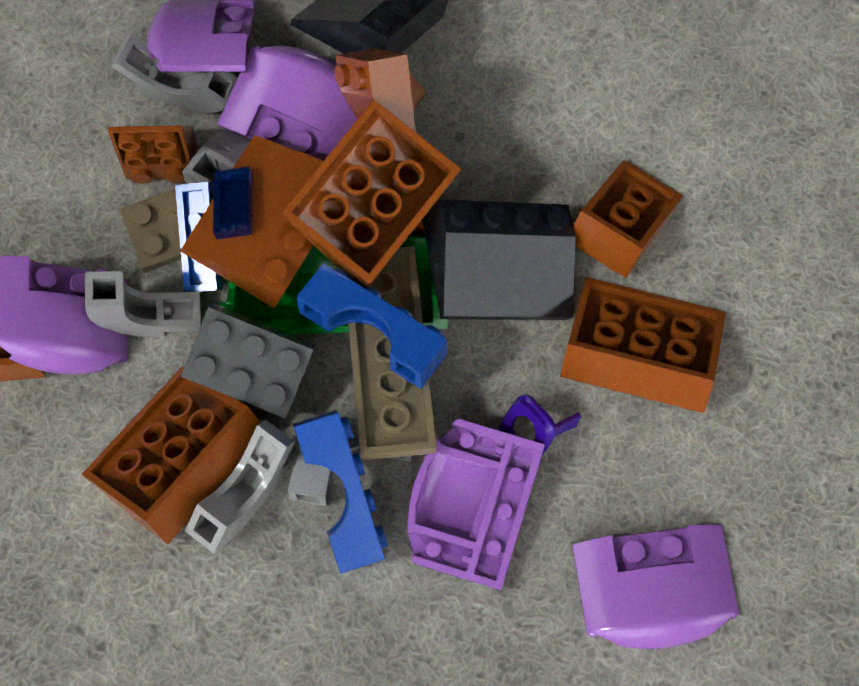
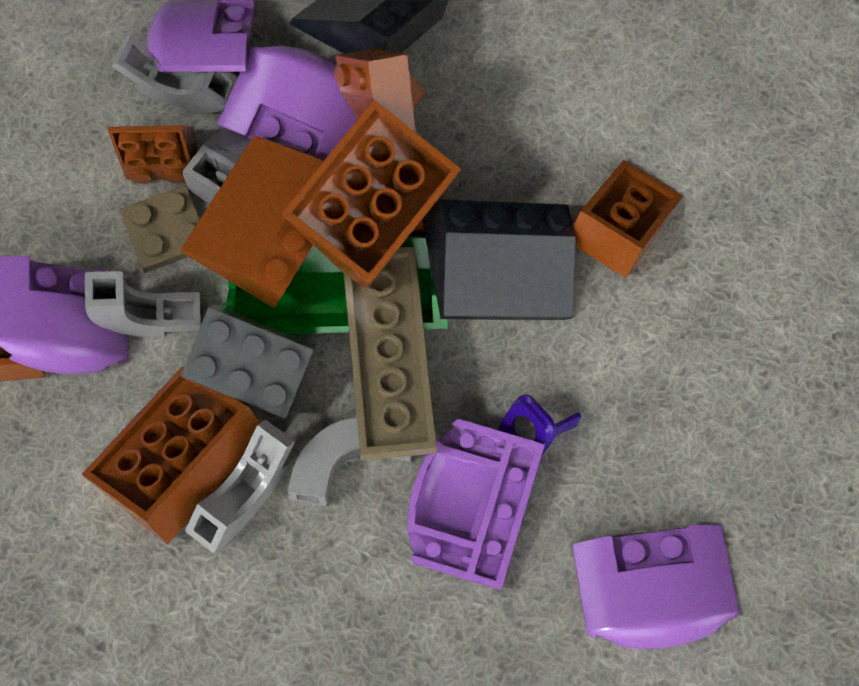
plate [175,182,223,292] -> none
clear blue tile [213,166,253,240] -> none
blue arch [292,410,388,574] -> none
blue arch [297,263,447,389] -> none
dark orange slope [560,277,726,413] -> none

